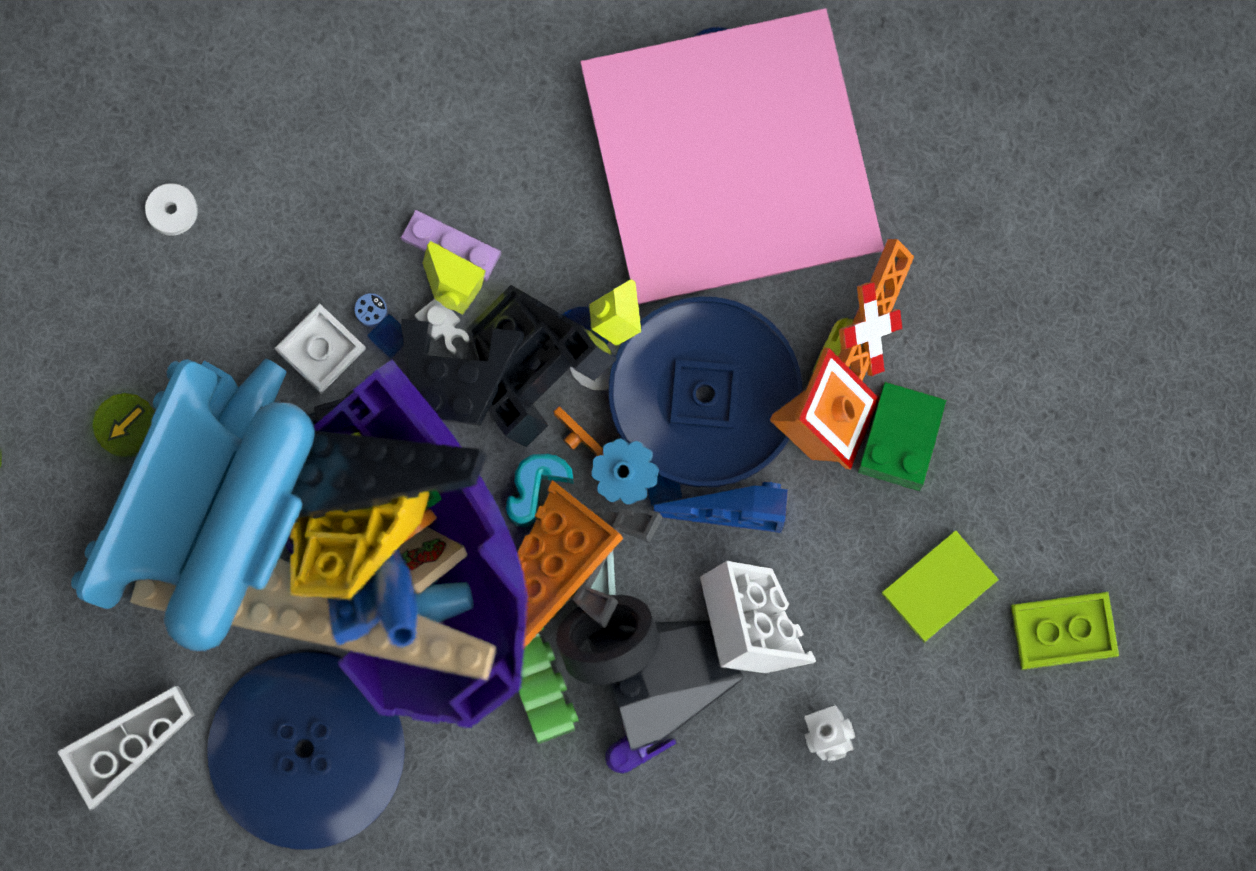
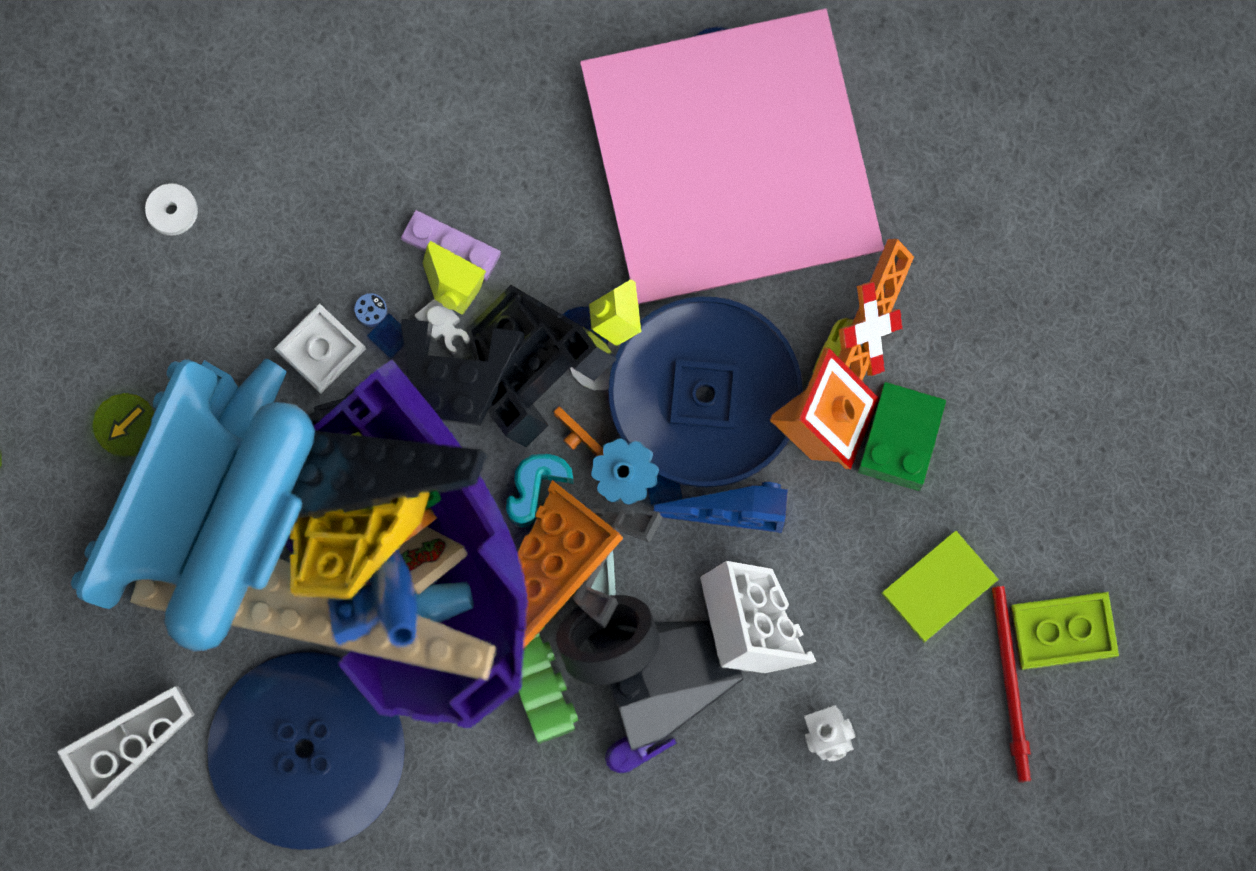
none -> red bar [992,586,1031,783]

